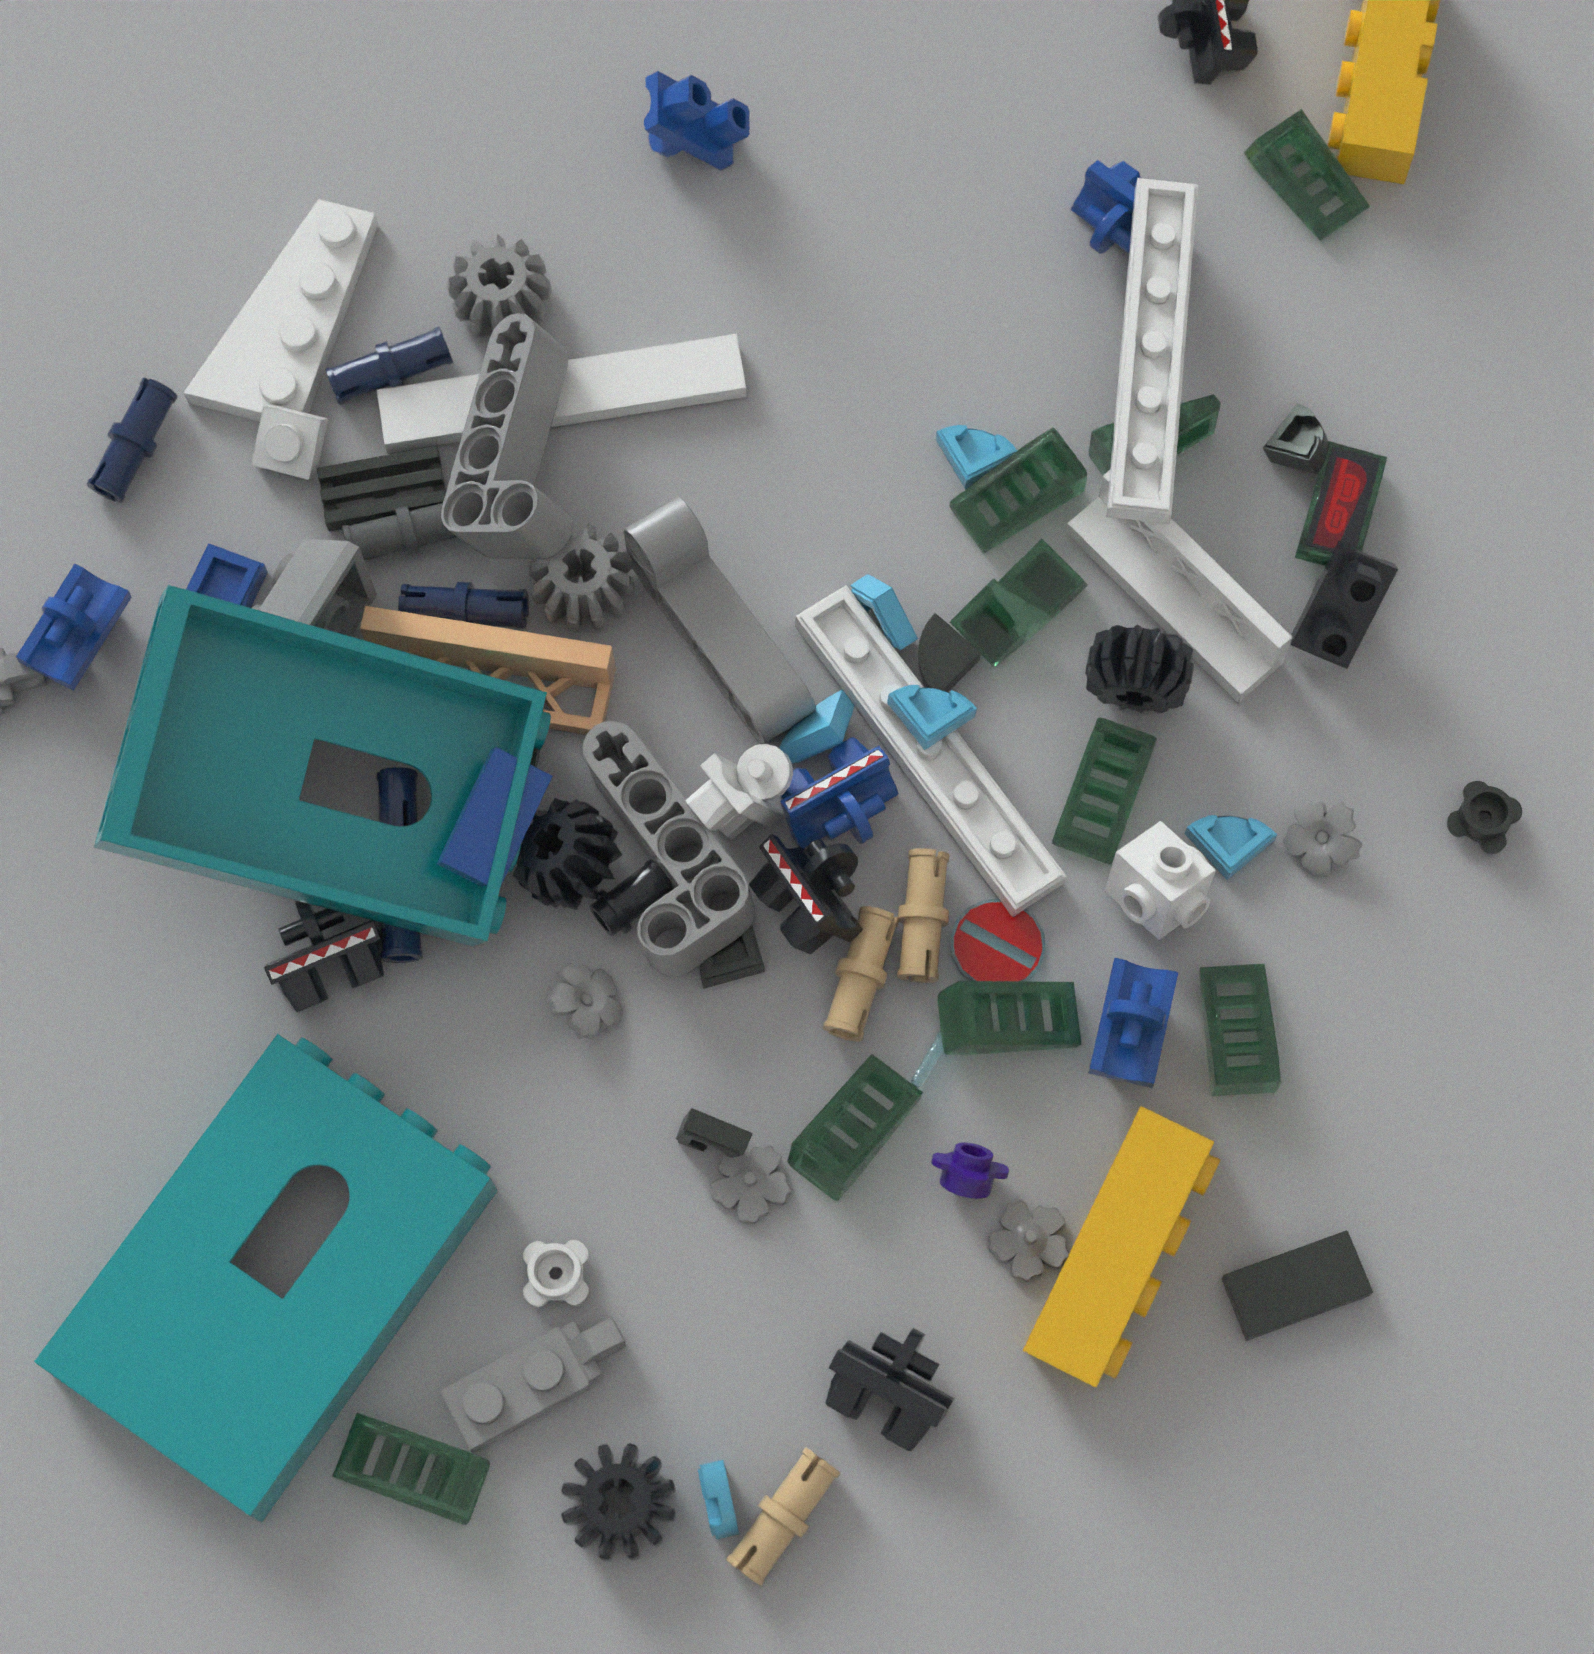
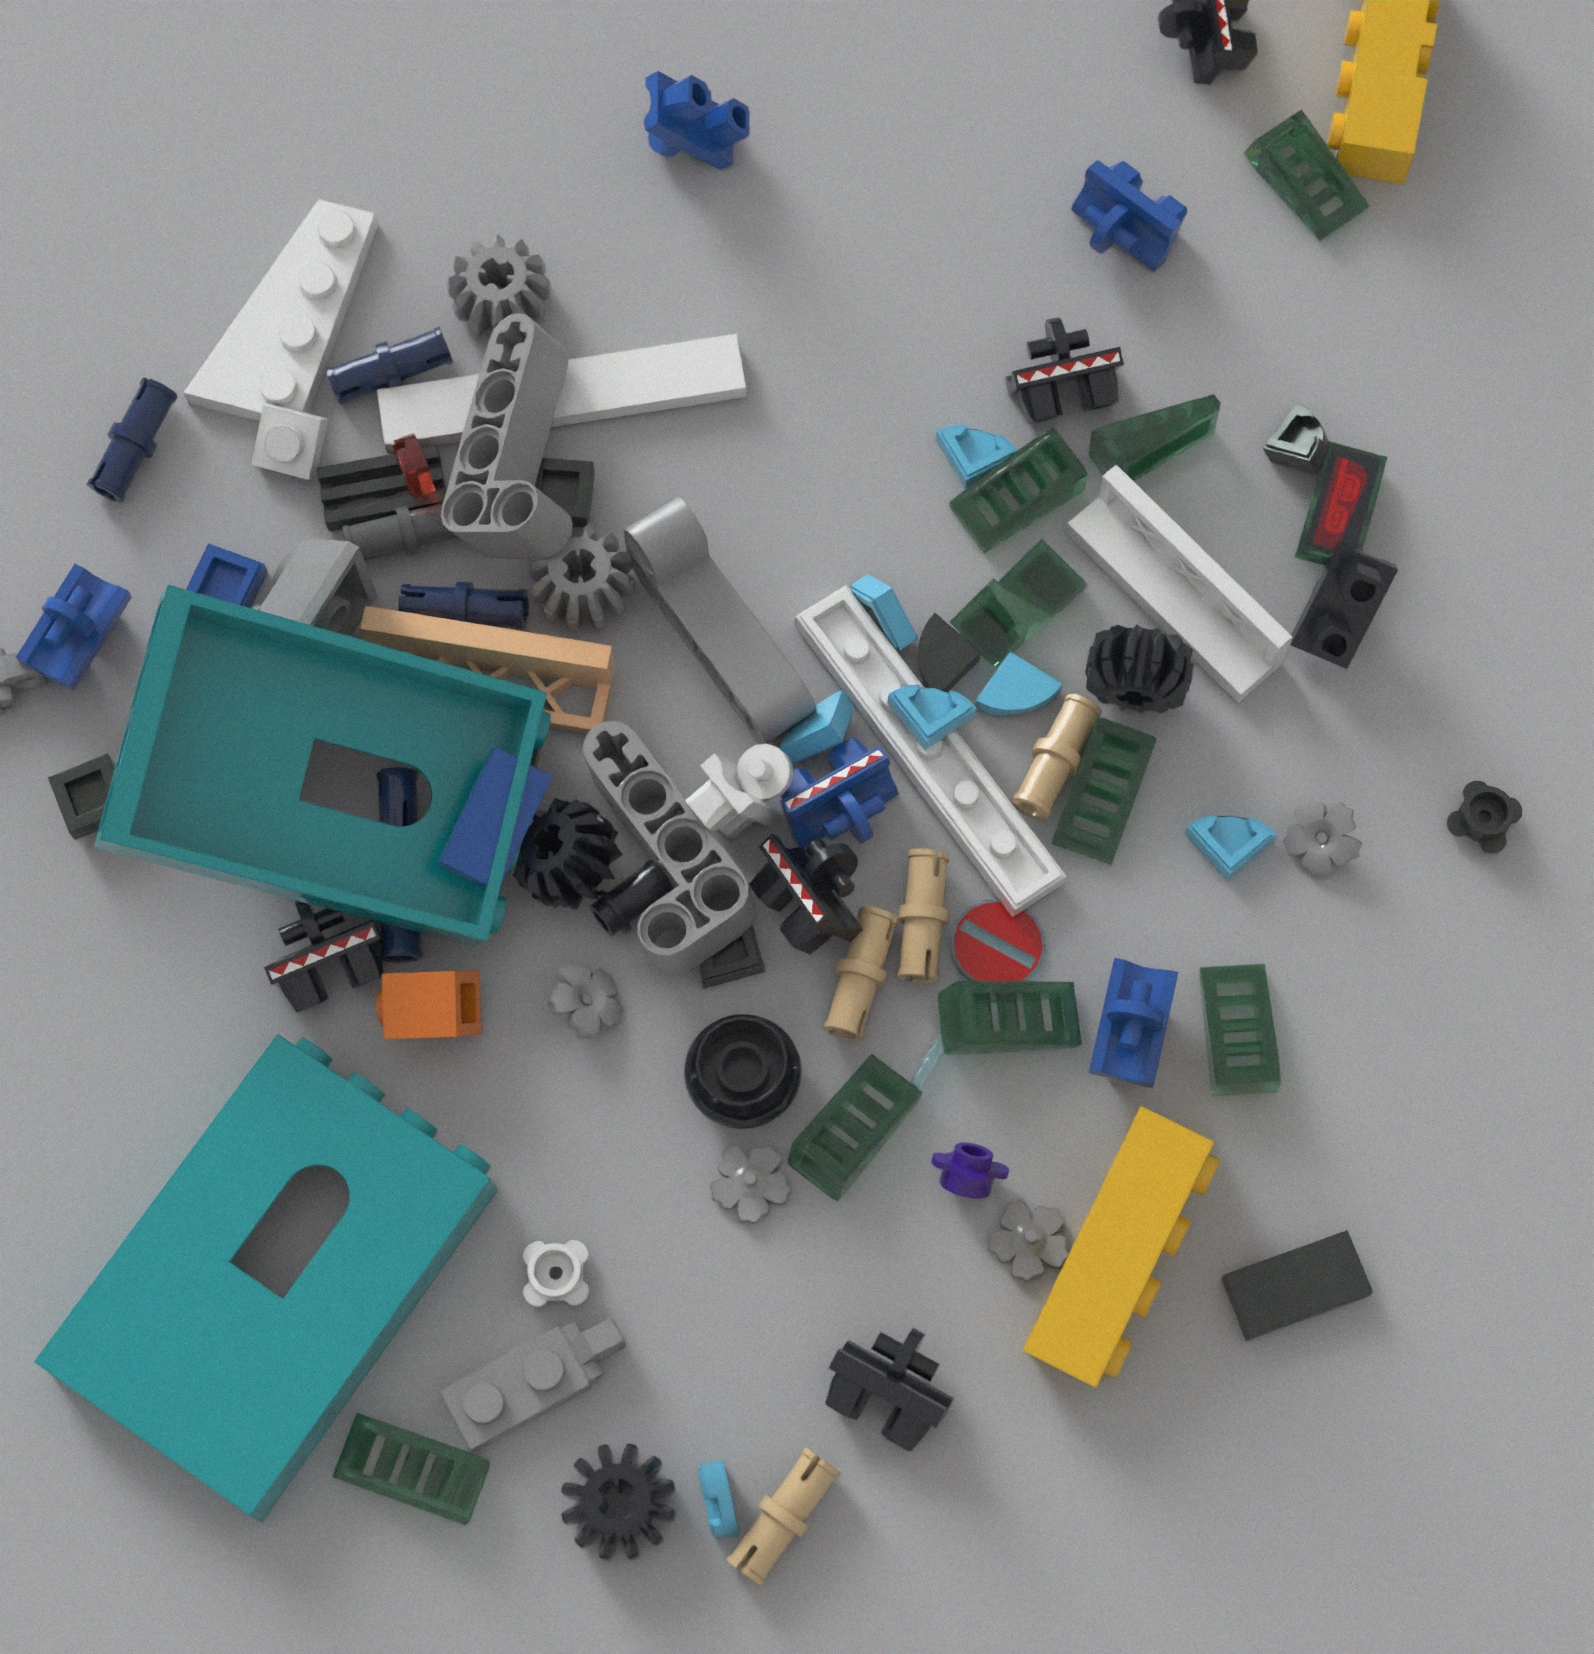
pearl dark grey tile [676,1108,753,1158] -> none
white brick [1104,821,1216,940] -> none
white tile [1106,178,1198,524] -> none
none -> pearl dark grey plate [48,753,115,840]
none -> orange brick [376,970,482,1039]
none -> clear red tile [392,433,436,498]
none -> pearl dark grey plate [535,458,595,528]
none -> black piece [684,1014,802,1129]
none -> medium azure tile [975,651,1063,716]
none -> black hips [1005,317,1124,424]
none -> tan pin [1011,694,1102,821]

